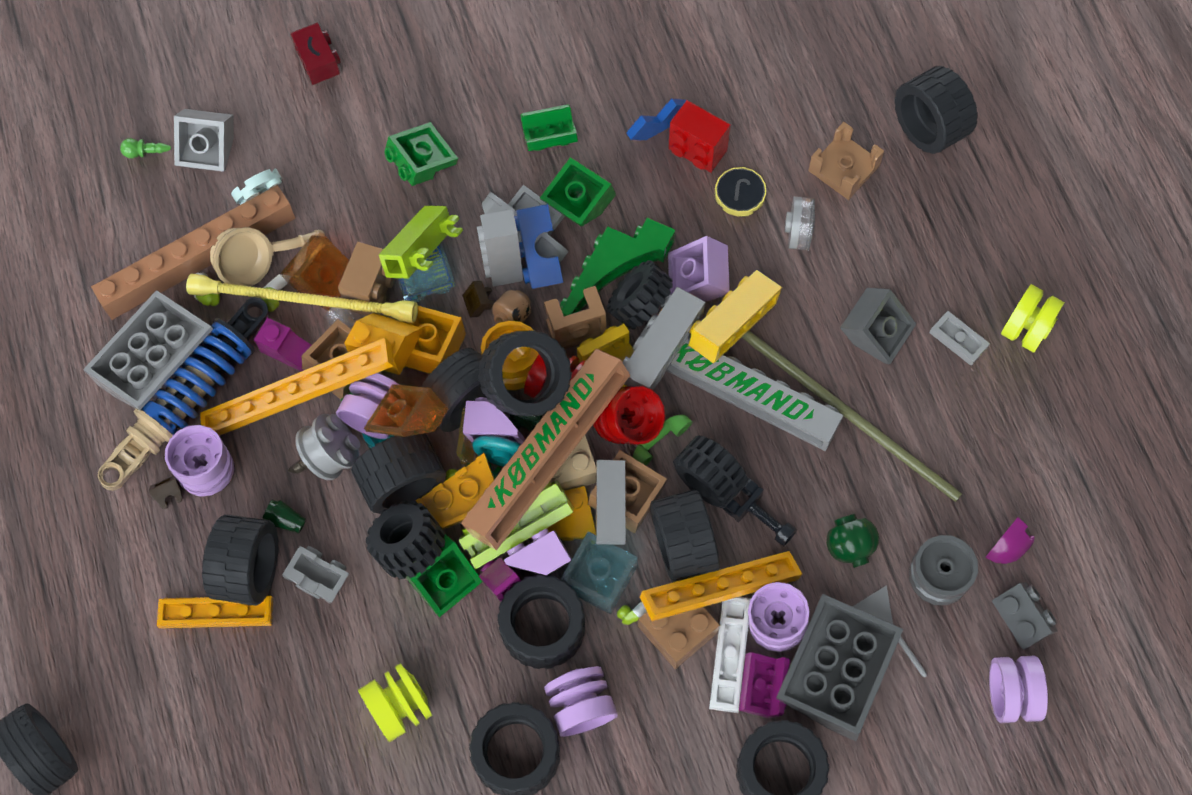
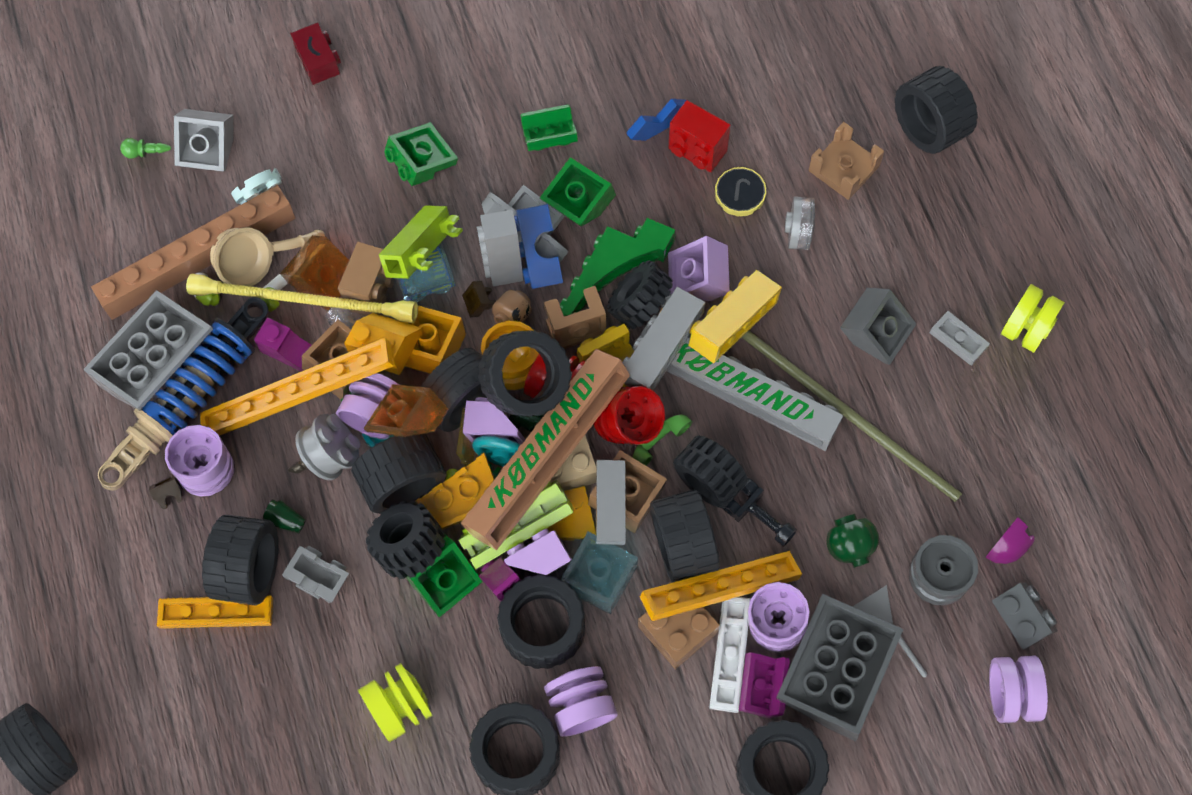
lime arm [617,601,647,625] -> none

